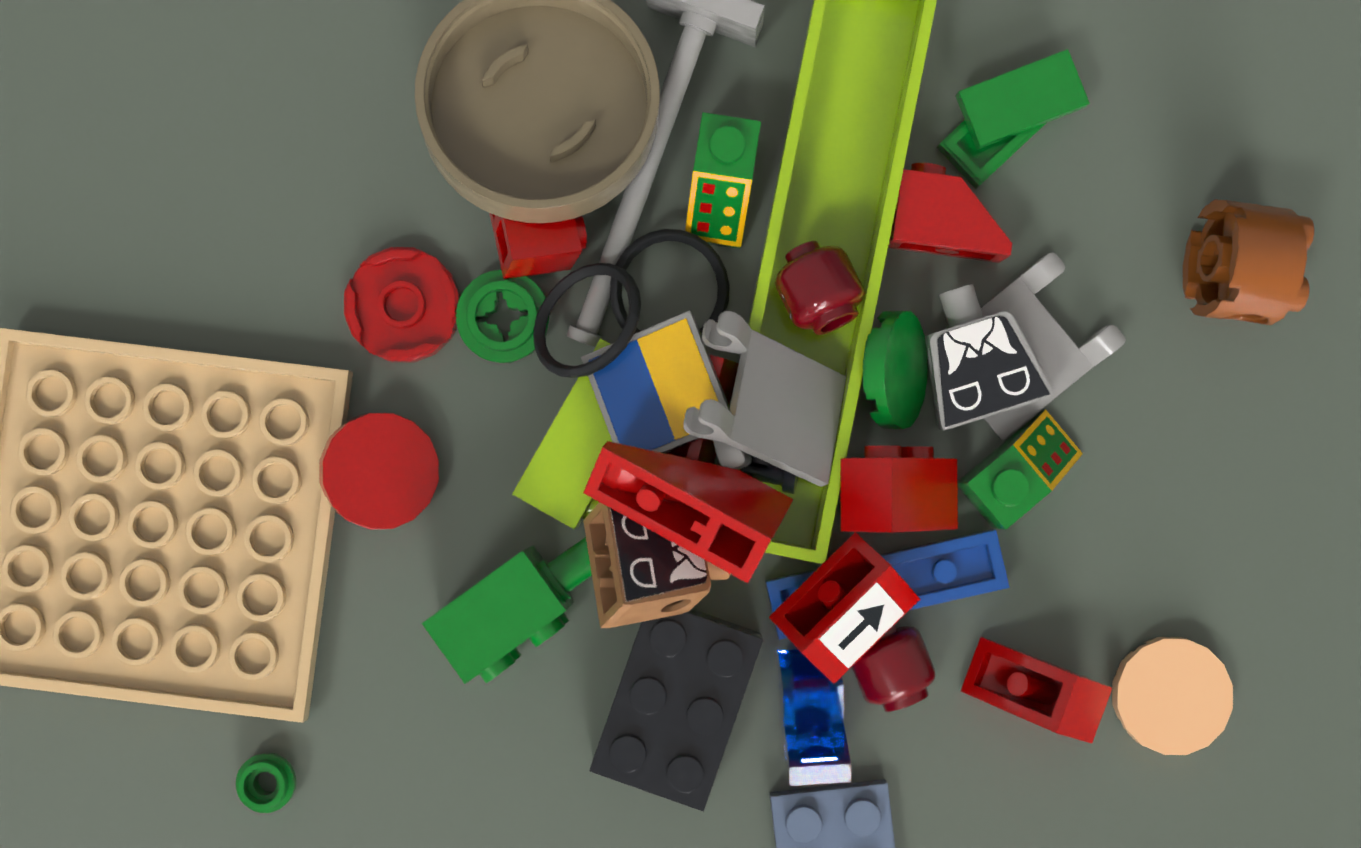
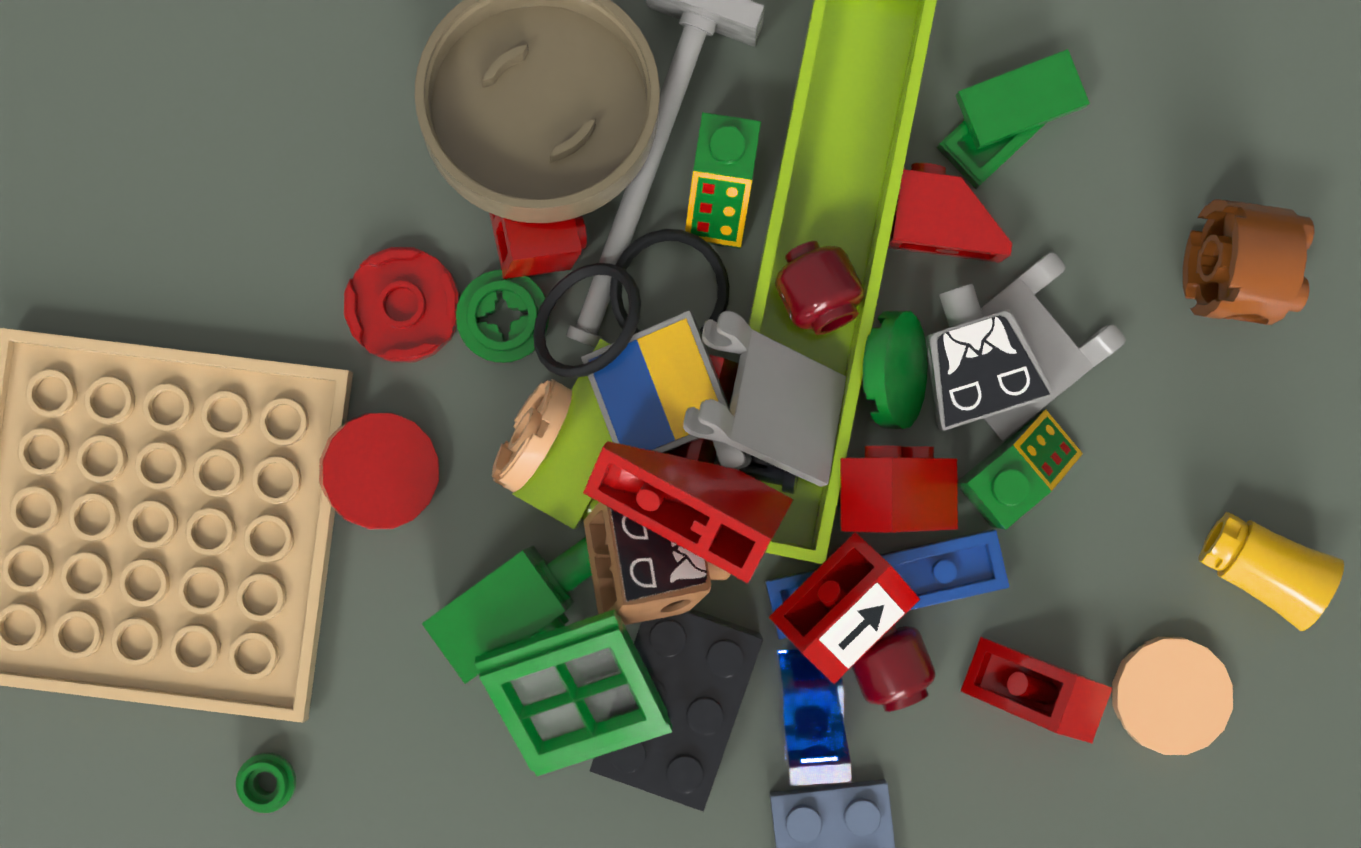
none -> green piece [474,609,672,776]
none -> light nougat tile [491,379,572,493]
none -> yellow plant [1199,512,1344,631]

